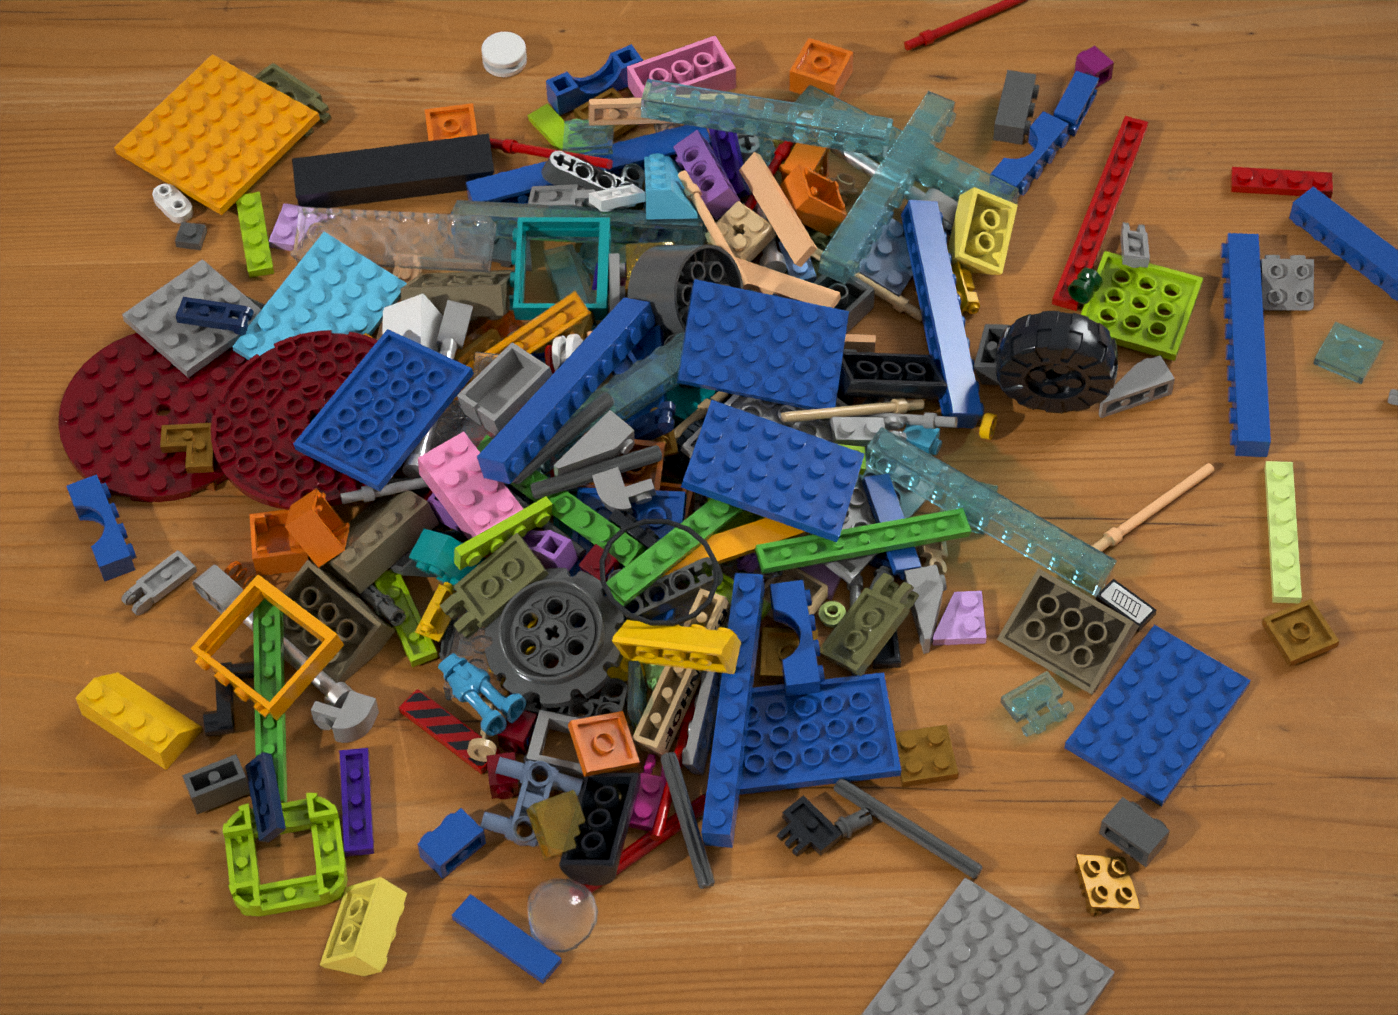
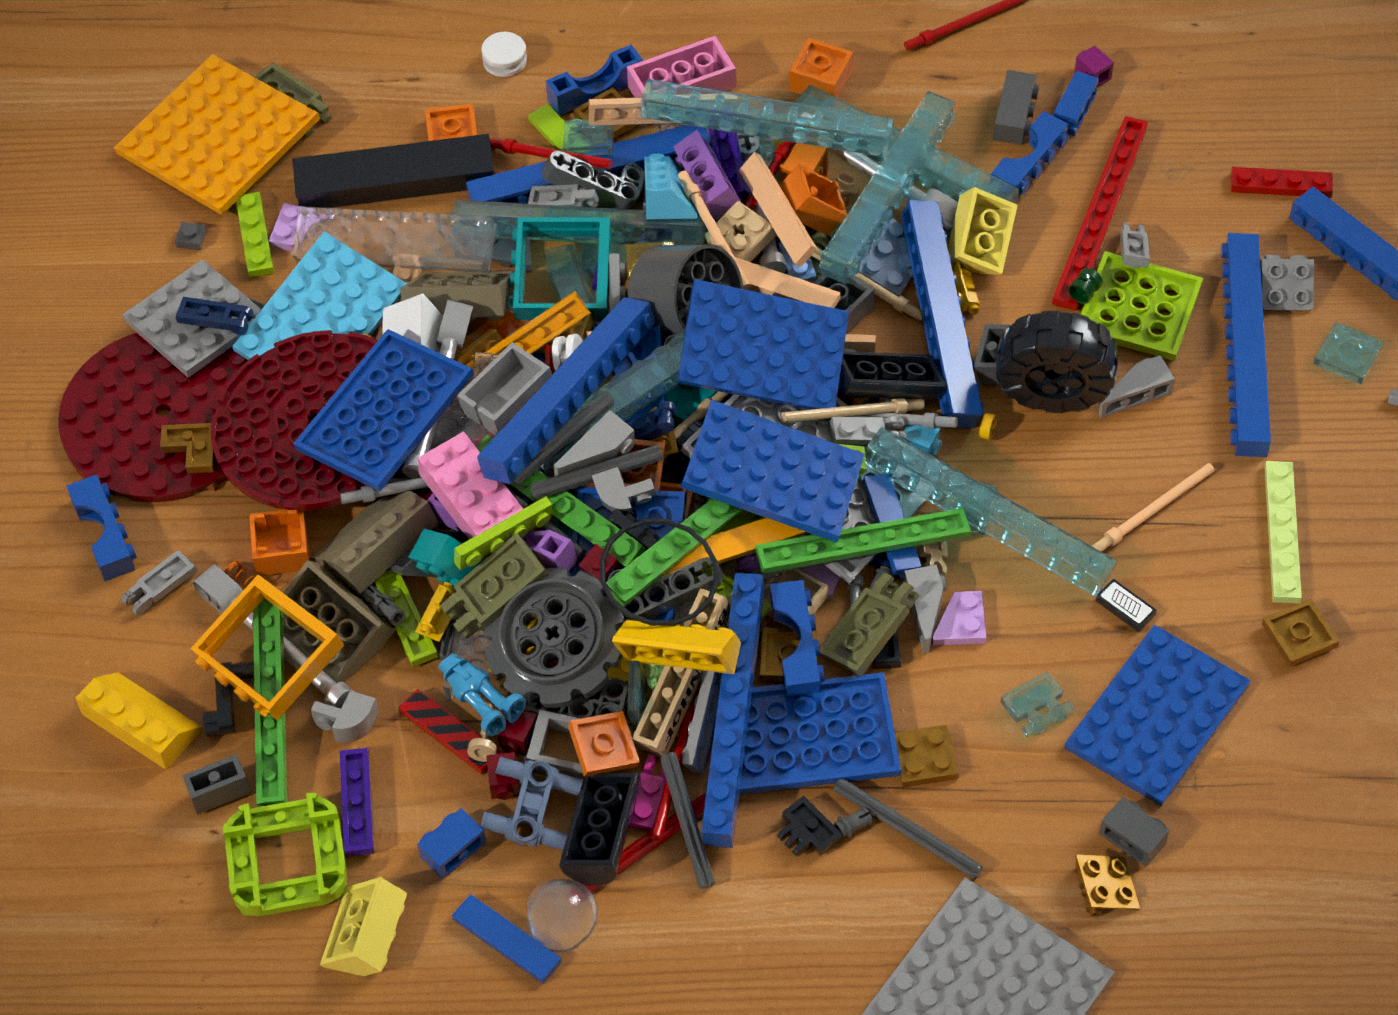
white plate [152,184,193,223] -> none
dark blue plate [245,752,286,843] -> none
orange container [285,488,350,568] -> none
clear yellow piece [526,790,585,862] -> none
white plate [589,184,645,212] -> none
yellowish green plate [819,601,846,628] -> none
dark tan slope [997,568,1139,695] -> none

